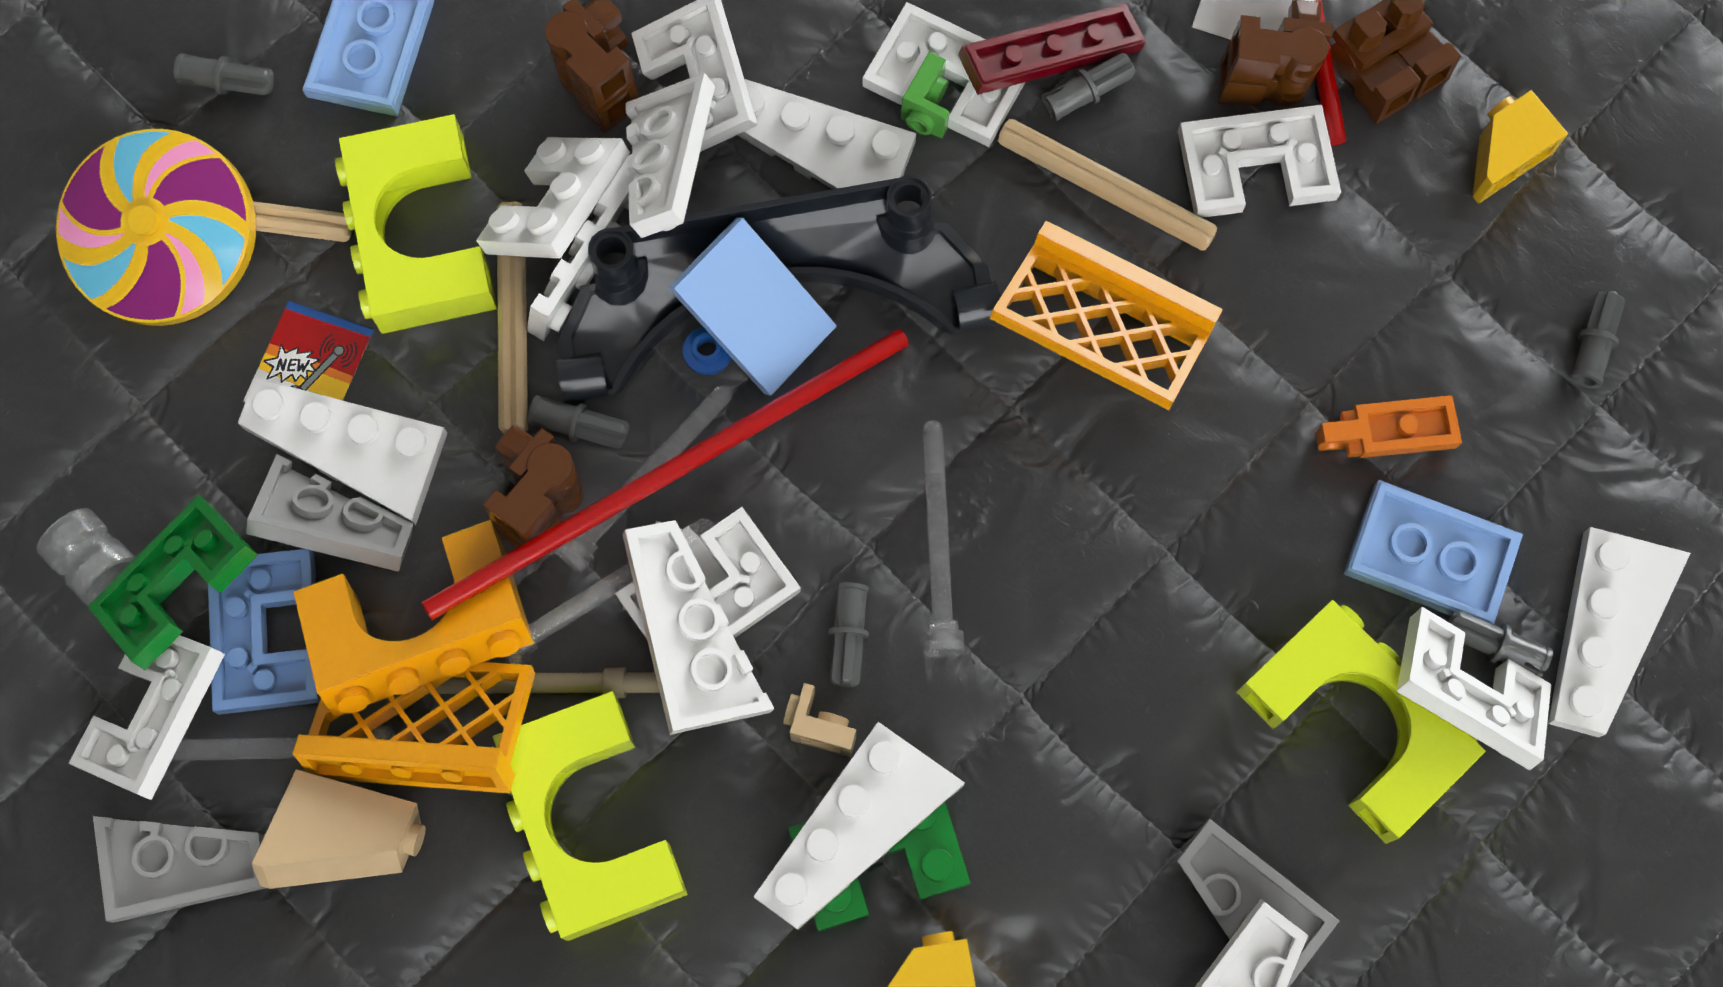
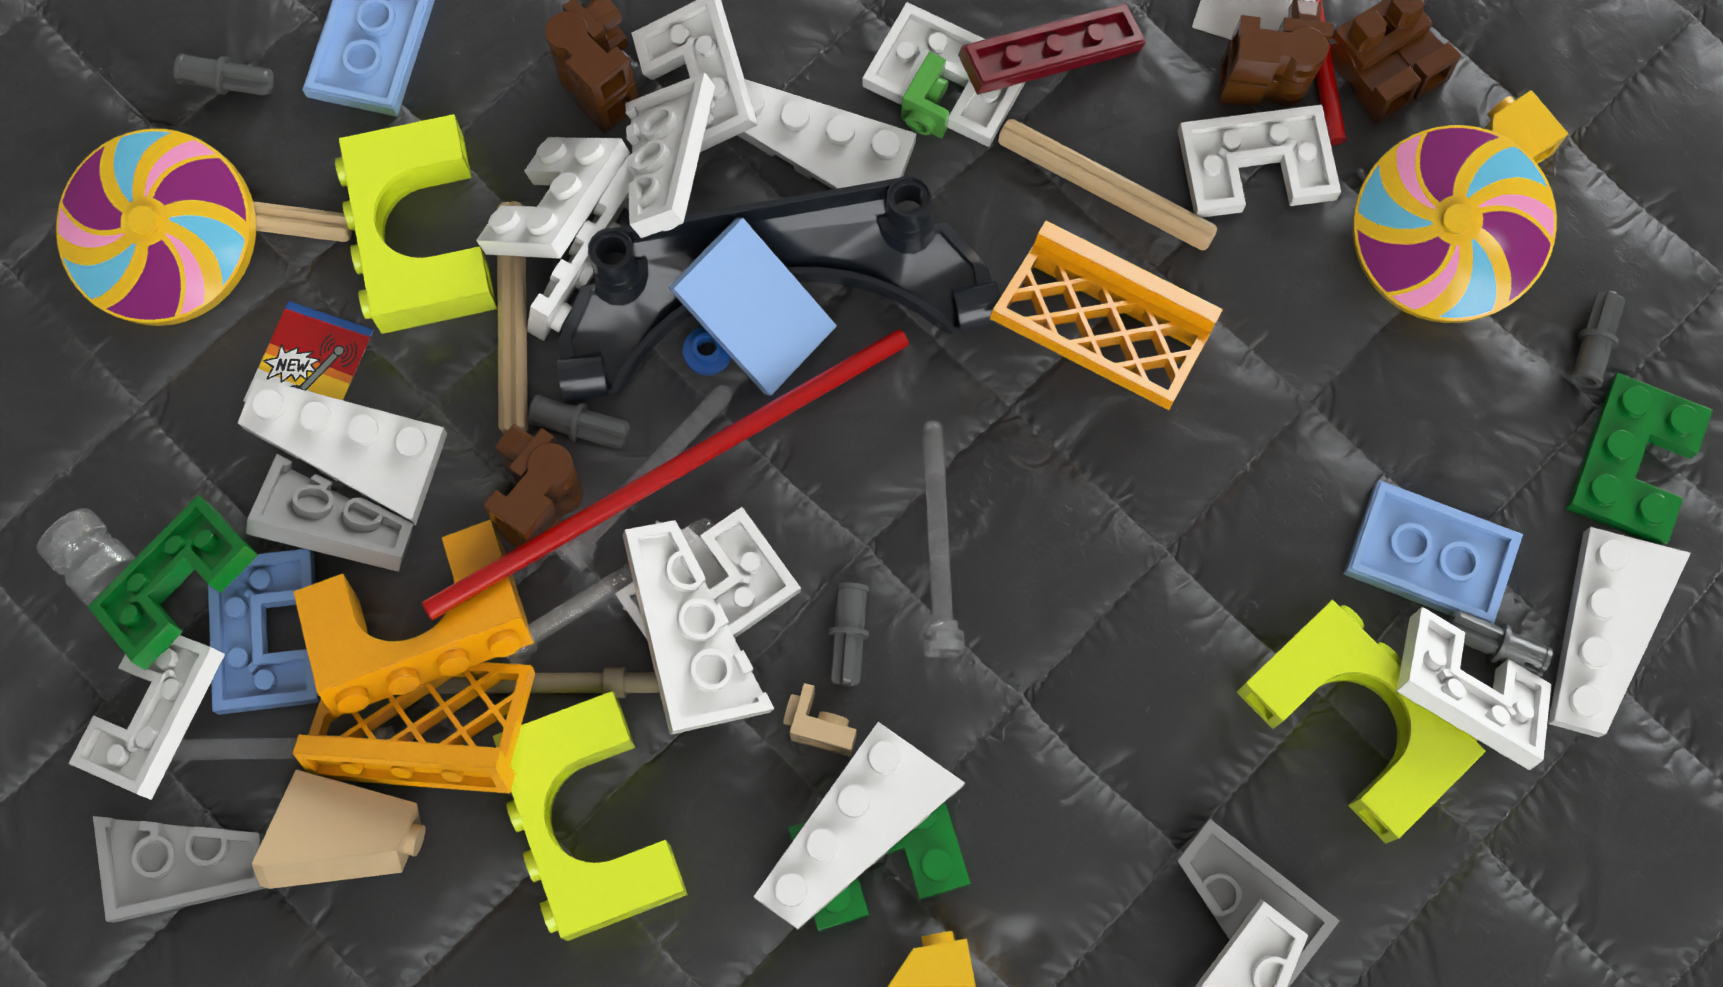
dark grey axle [1041,53,1136,122] -> none
orange hinge [1315,395,1462,458] -> none
none -> dish [1352,125,1557,323]
none -> green plate [1565,373,1713,546]

